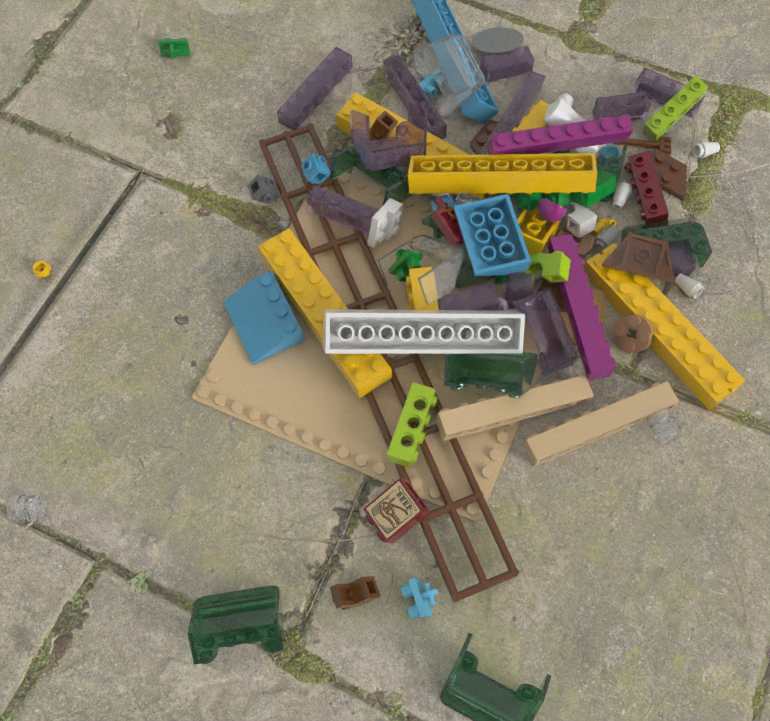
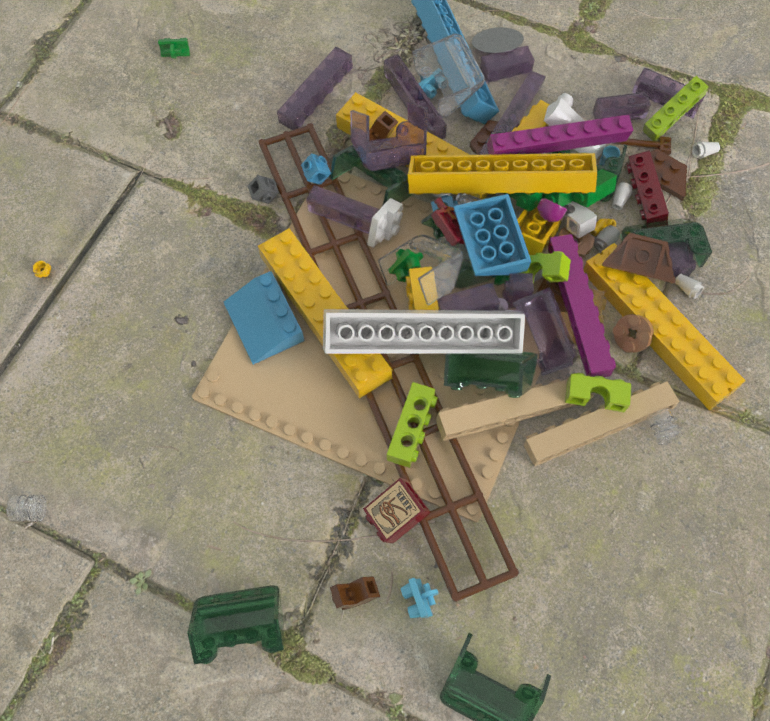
none -> lime arch [565,373,631,412]

